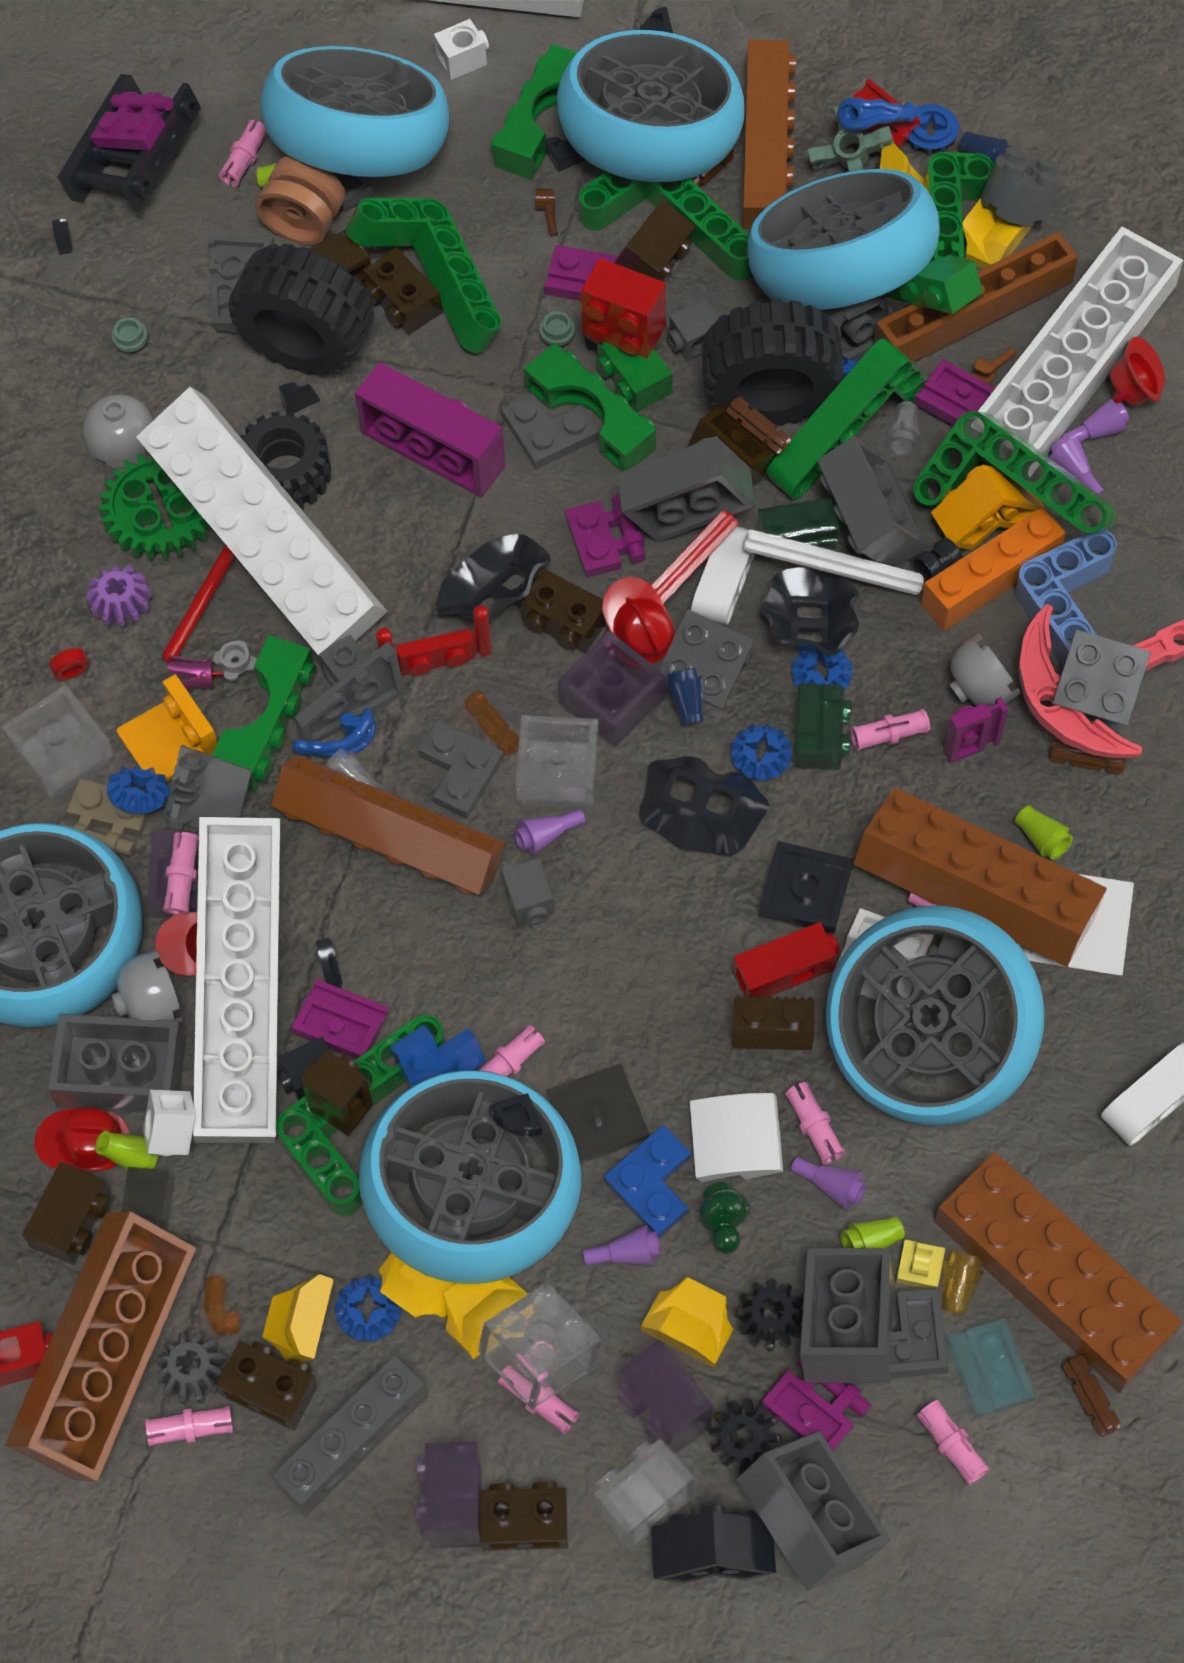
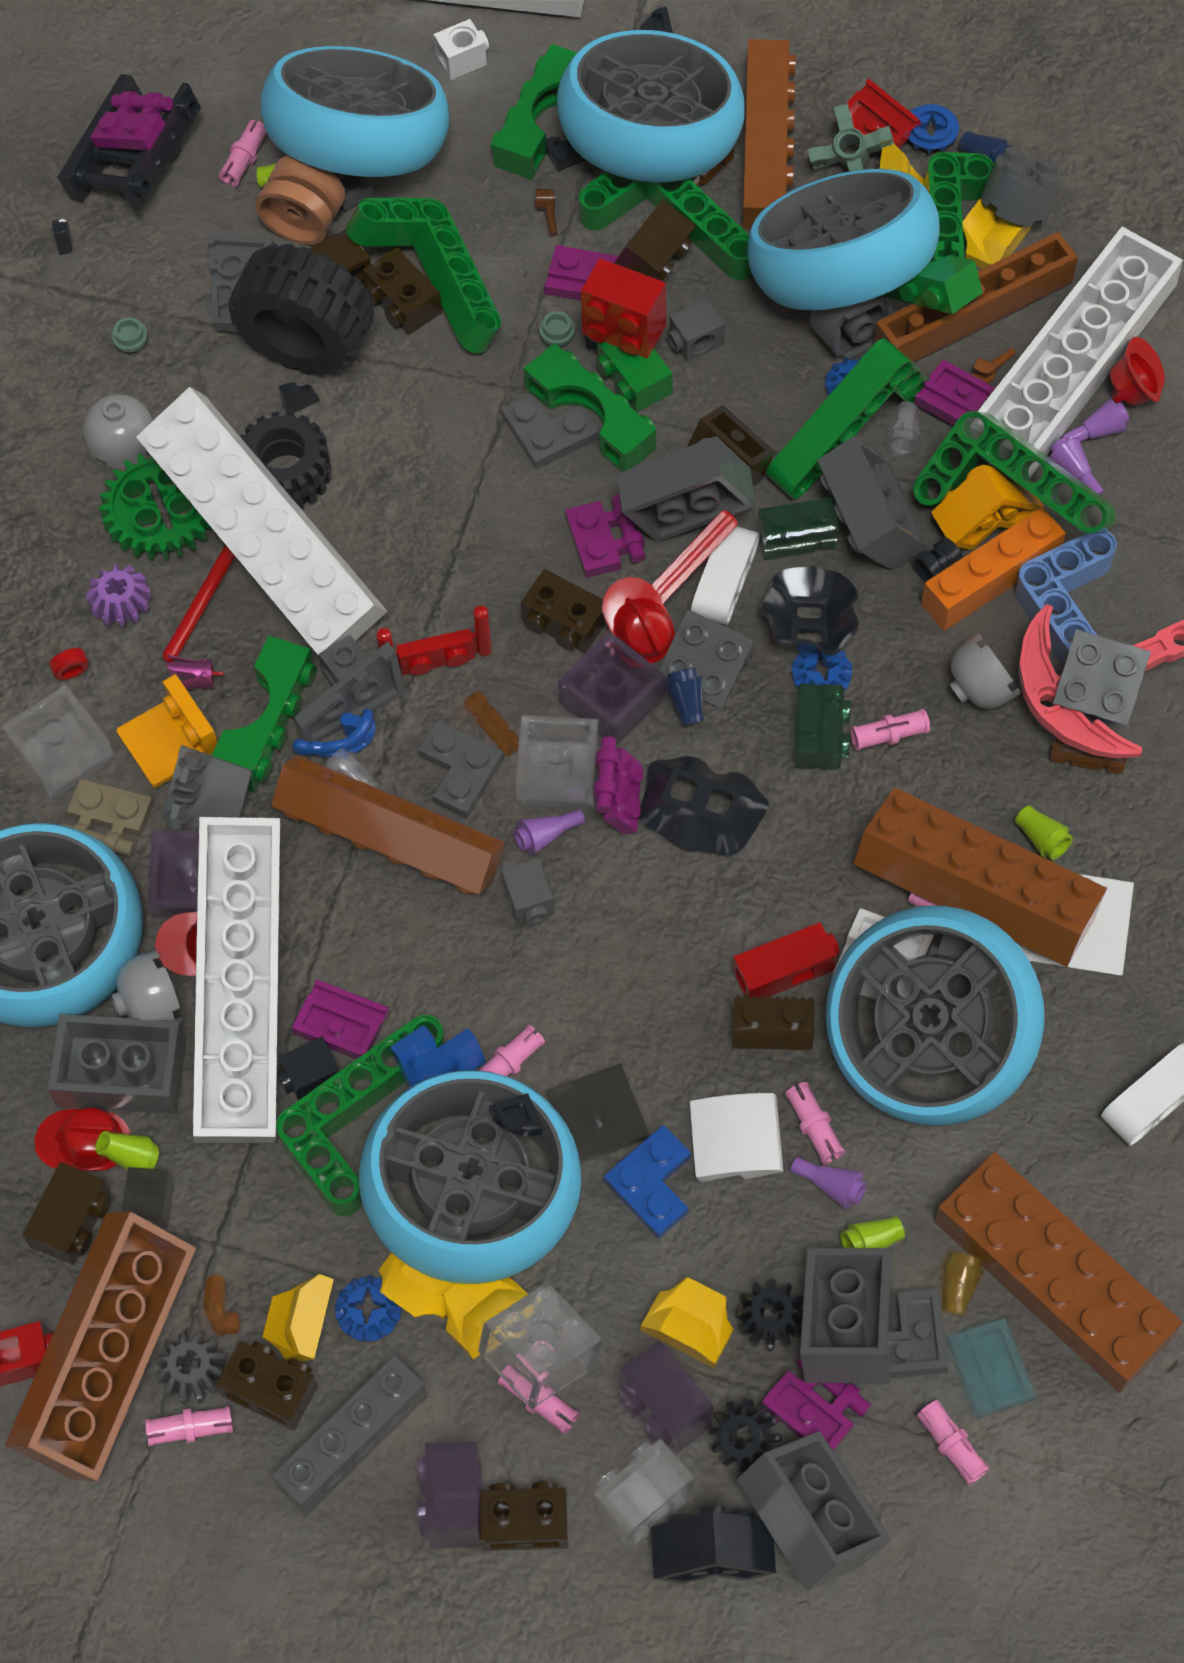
blue gear [107,764,169,814] -> none
white brick [143,1090,196,1156] -> none
bright pink pin [163,832,199,915] -> none
light grey plate [213,640,257,681] -> none
dark brown brick [302,1050,373,1137] -> none
black tile [316,938,343,988] -> none
magenta brick [355,362,506,498] -> none
black piece [436,534,551,623] -> none
medium lavender cone [583,1225,661,1266] -> none
dark green animal [700,1182,750,1254] -> none
black tyre [701,299,844,425] -> none
reddish brown axle [726,397,791,455] -> none
blue gear [731,723,792,781] -> none
white axle [743,530,924,595] -> none
black plate [759,841,854,935] -> none
blue piece [837,98,916,131] -> none
light yellow tile [896,1239,945,1289] -> none
magenta plate [943,697,1008,764] -> none
reddish brown axle [1063,1355,1121,1437] -> none
none -> magenta plate [593,737,643,835]

